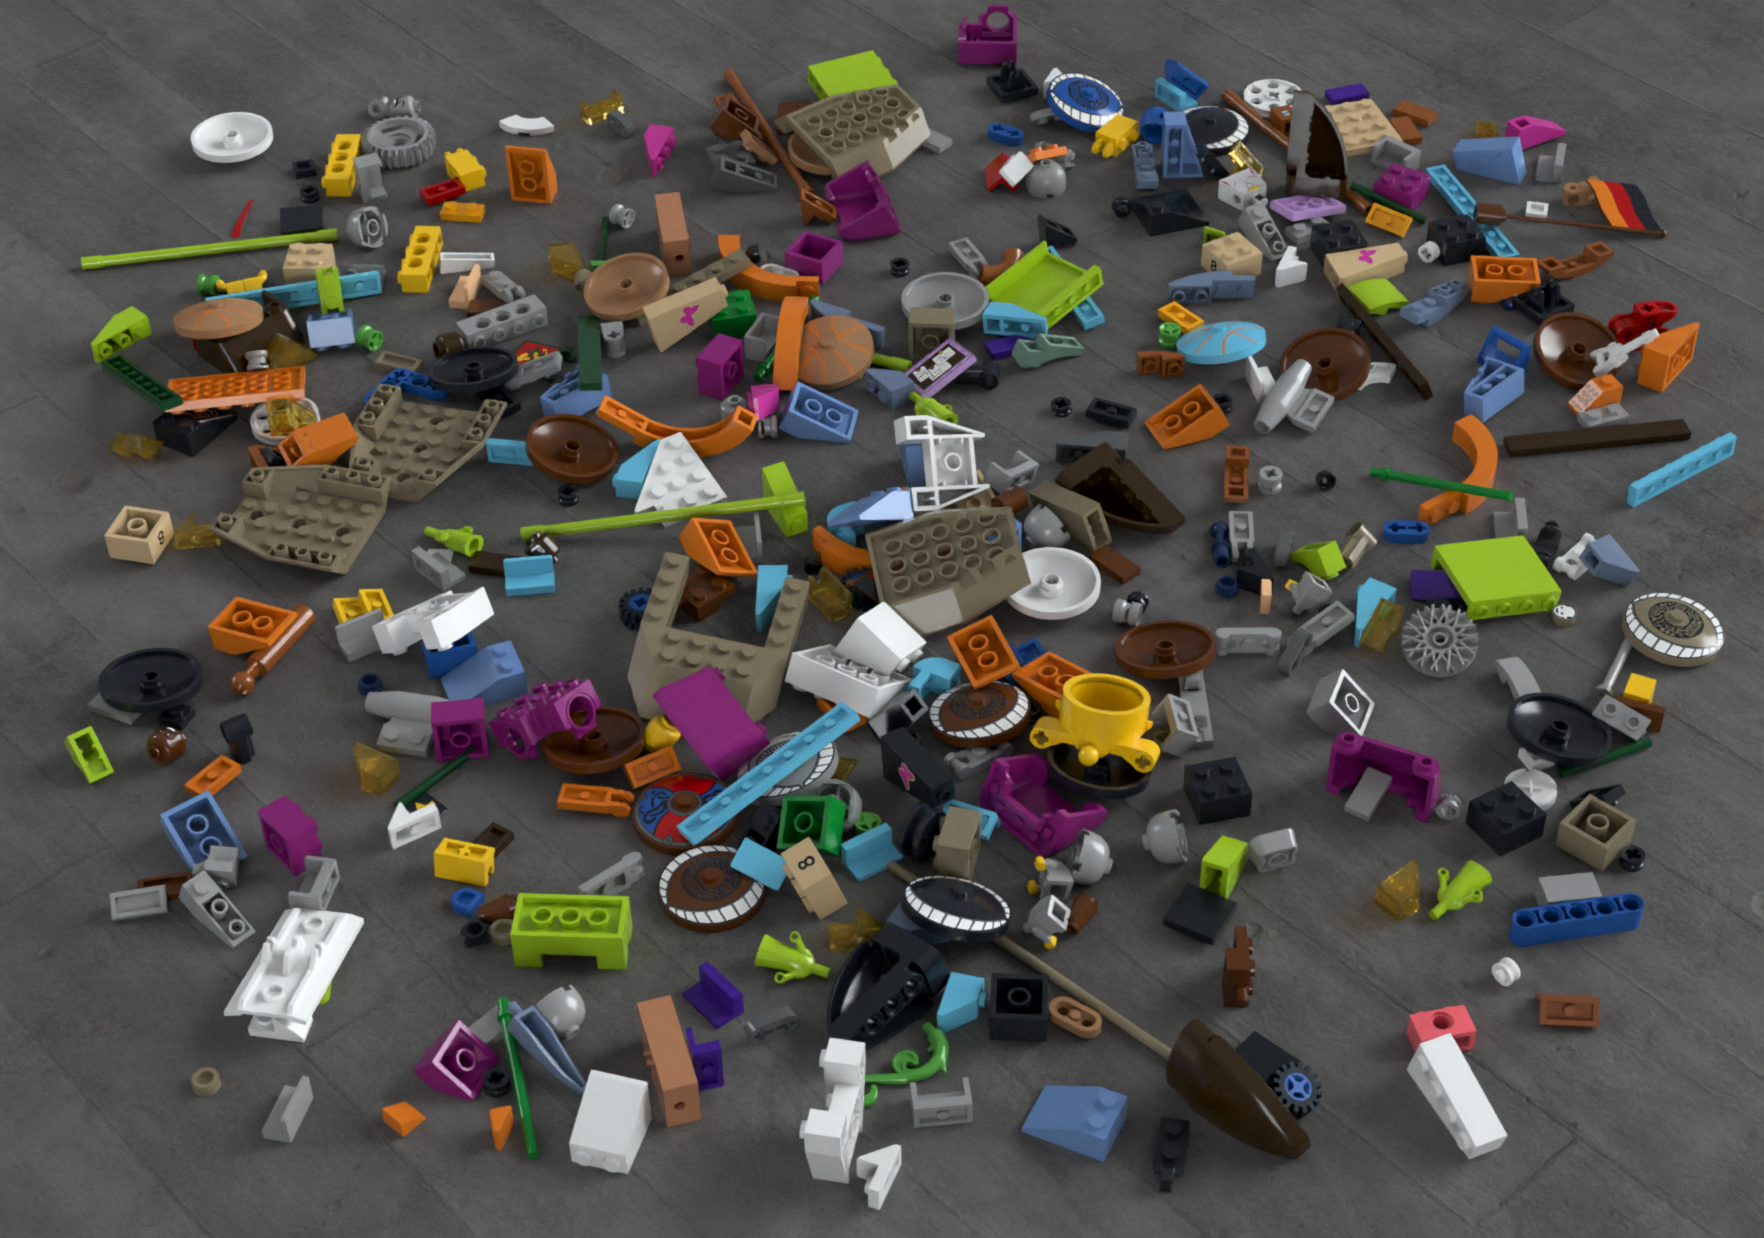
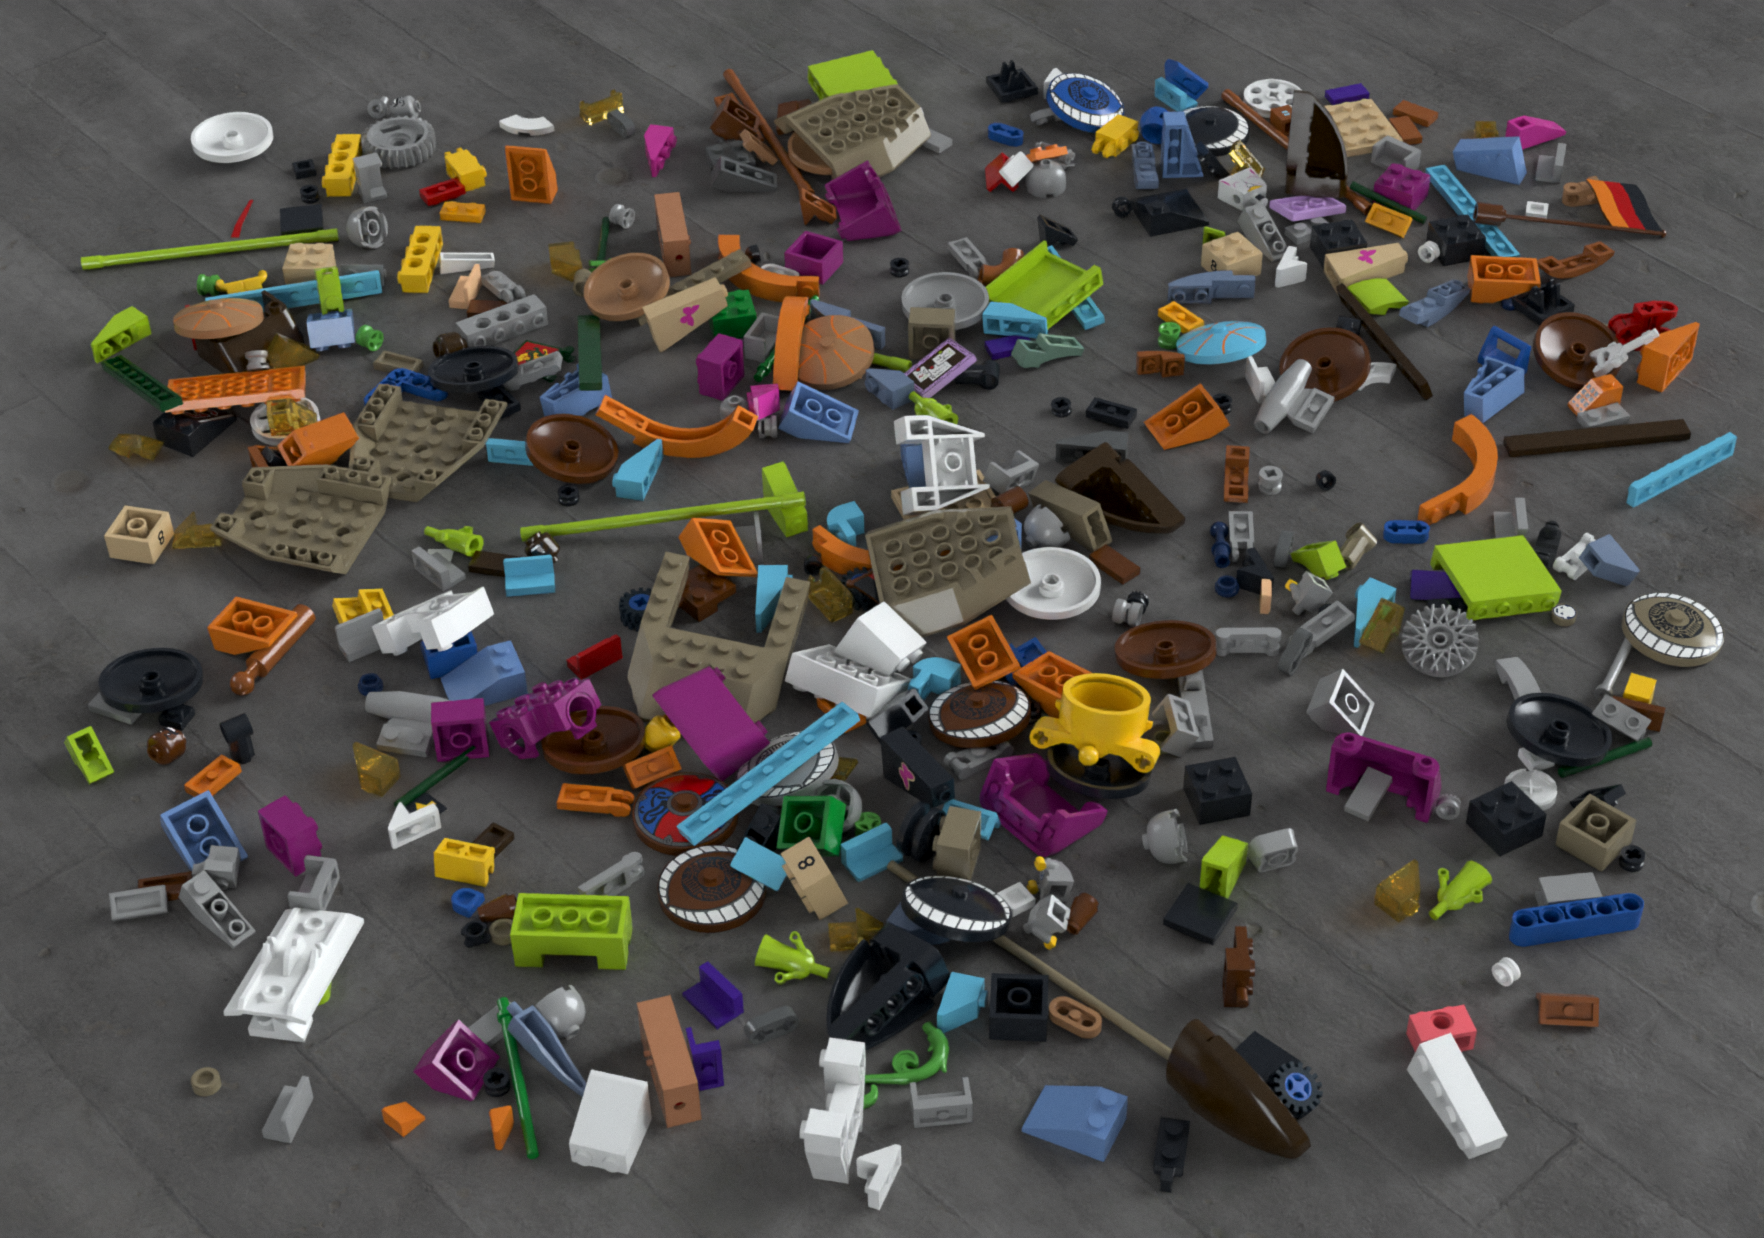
light grey piece [600,321,626,359] -> none
white wing [634,432,727,528] -> none
medium blue slope [827,487,914,527] -> none
magenta piece [958,5,1017,65] -> none
light grey cylinder [1065,829,1113,885] -> none
green bar [1370,467,1513,501] -> none
none -> red panel [566,634,623,680]
none -> white tile [997,882,1036,917]

